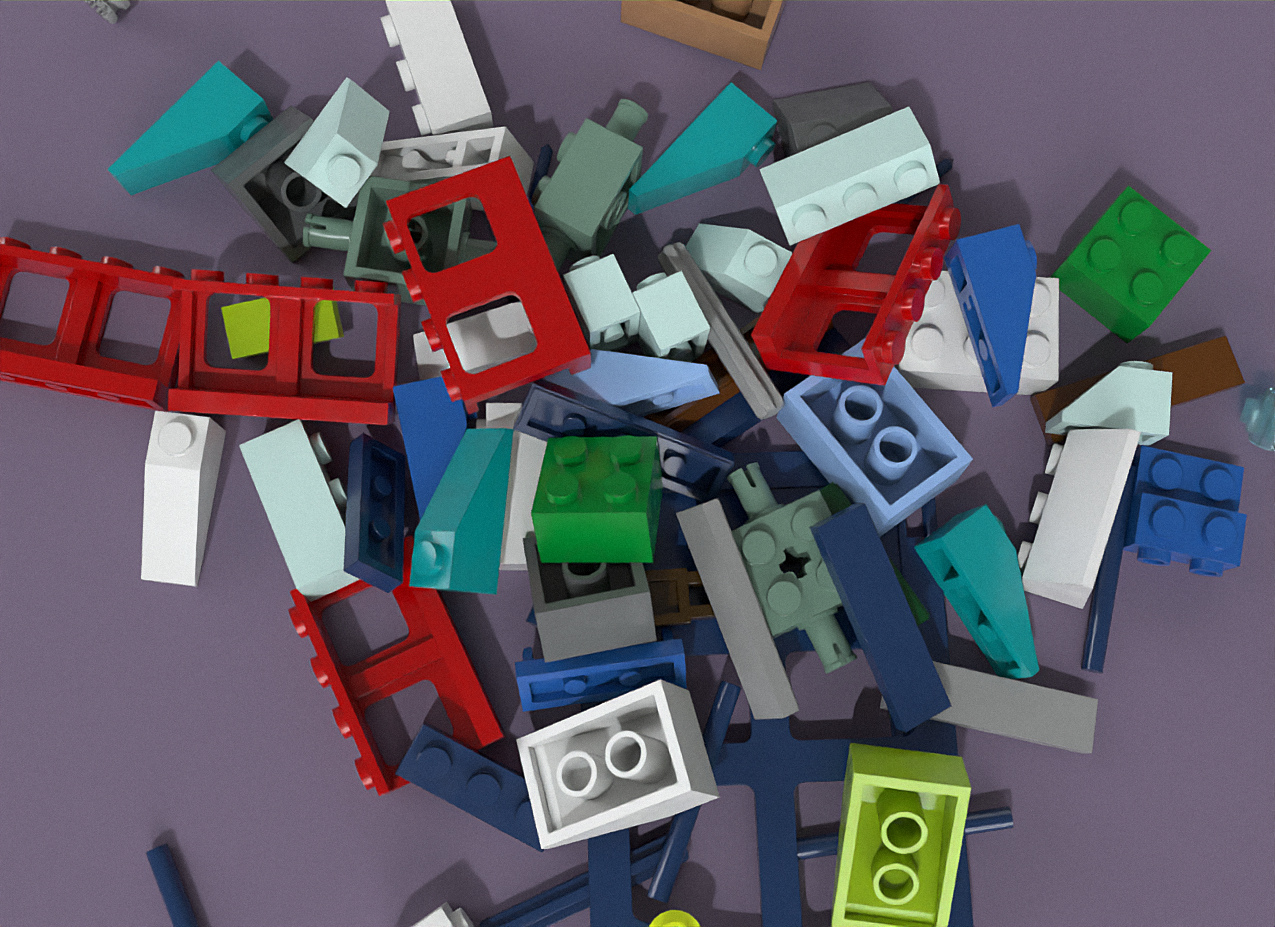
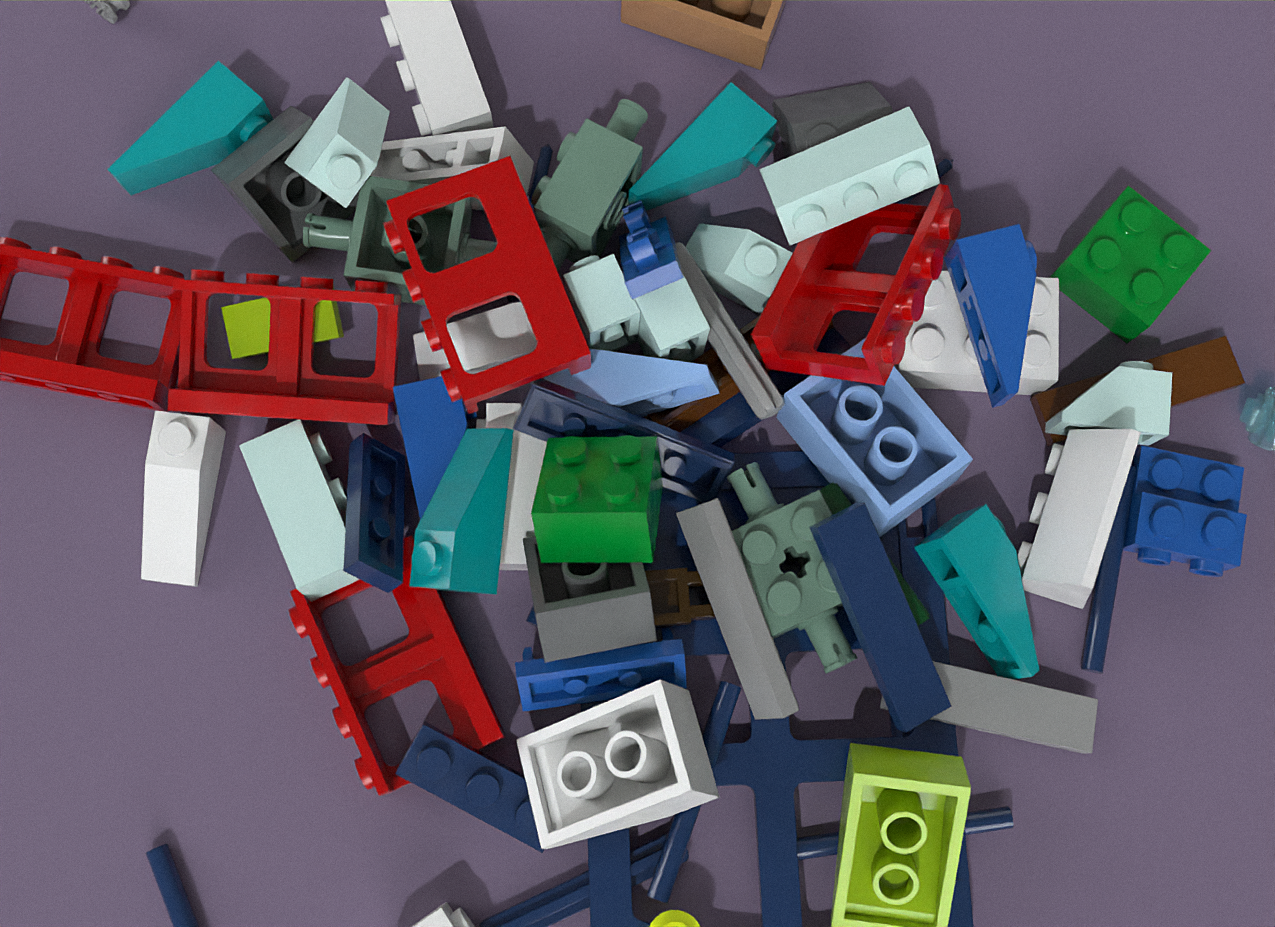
none -> blue plate [619,199,684,300]

